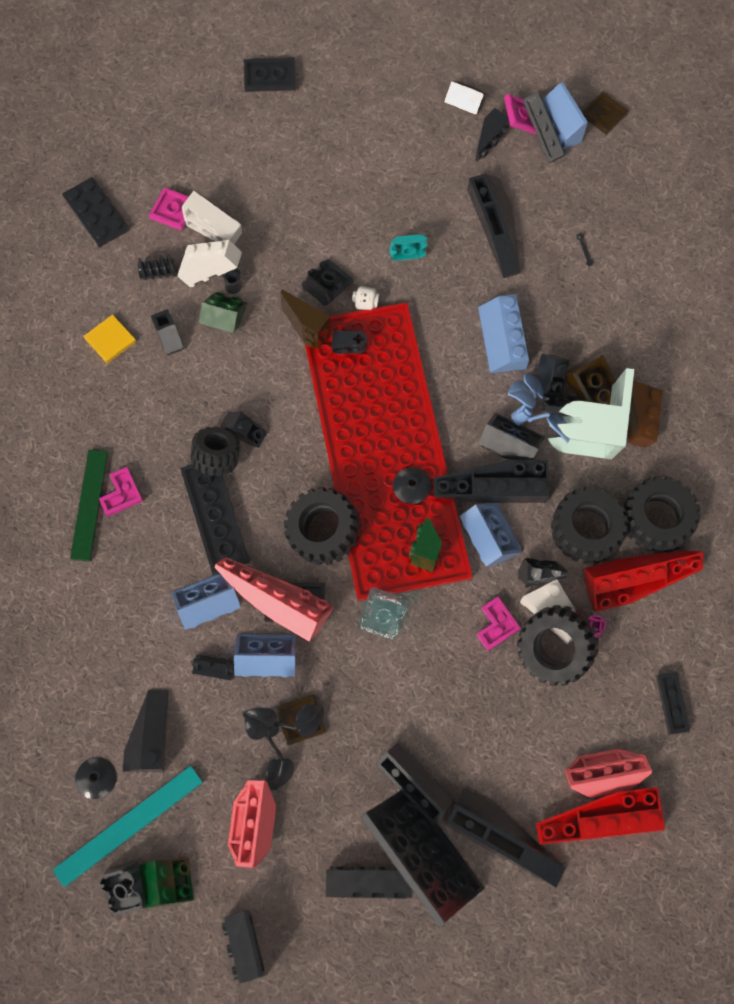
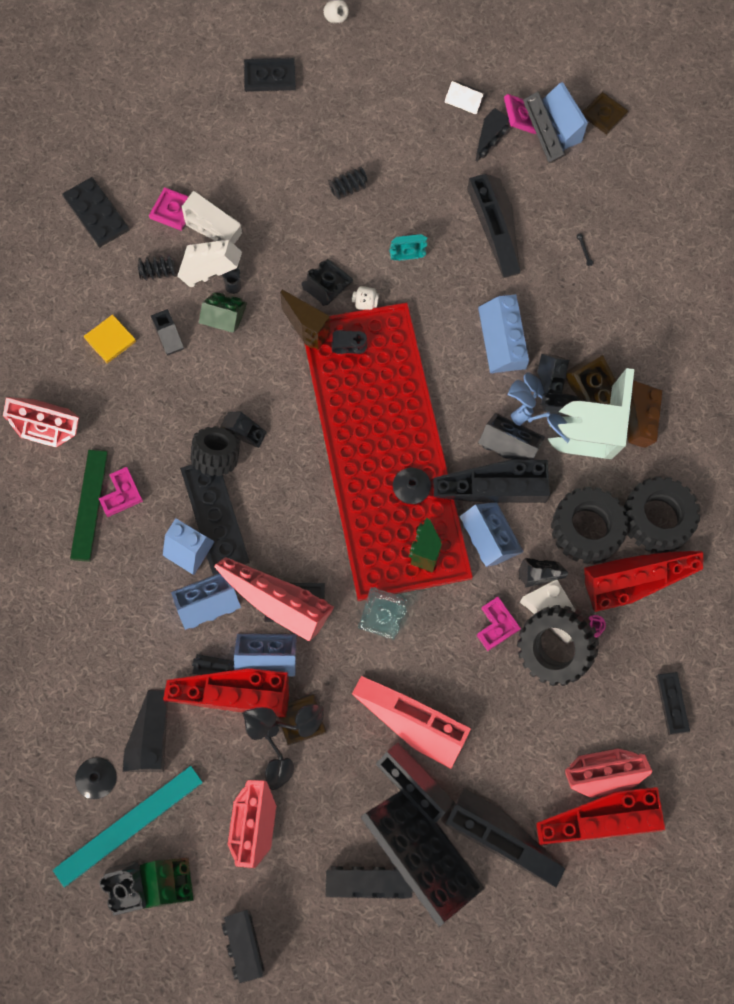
black tyre [284,487,362,565] -> none
none -> coral wedge [3,397,79,447]
none -> medium blue slope [163,518,214,575]
none -> red wedge [163,668,289,718]
none -> white head [324,0,349,23]
none -> black piece [328,166,367,200]
none -> coral wedge [352,676,471,769]

